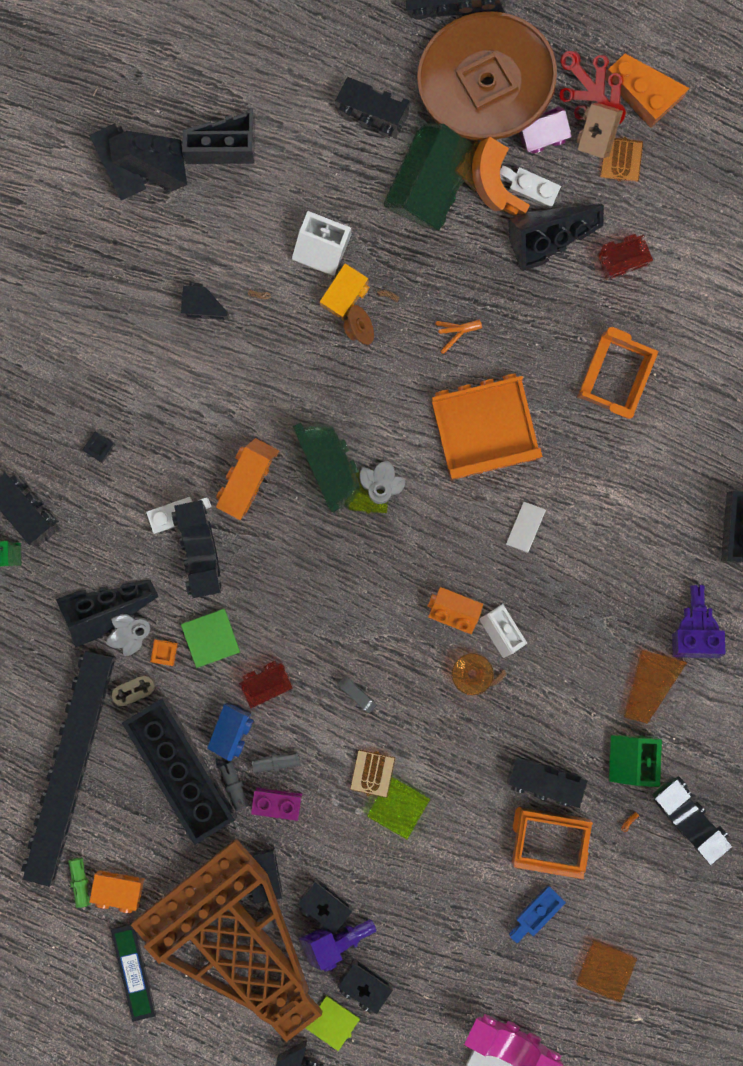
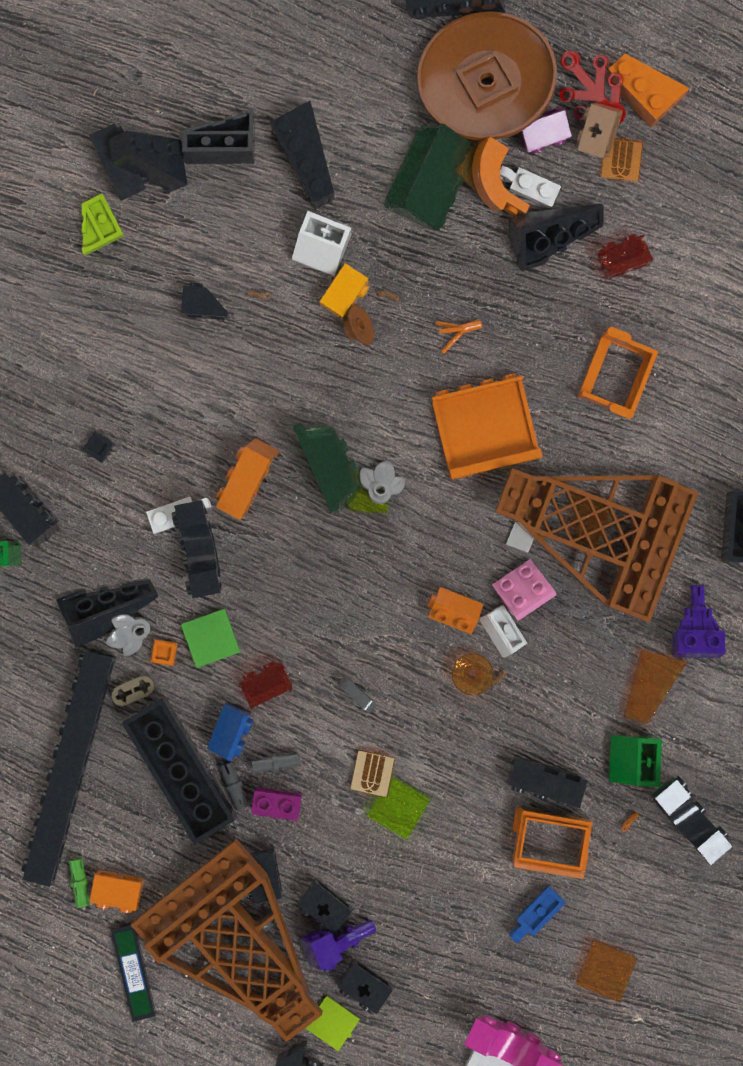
black wedge [335,77,410,139] -> none
none -> lime wing [82,193,124,256]
none -> black wedge [270,100,335,210]
none -> bright pink plate [492,559,557,621]
none -> dark orange wing [495,468,699,623]
none -> clear orange wing [571,494,614,552]

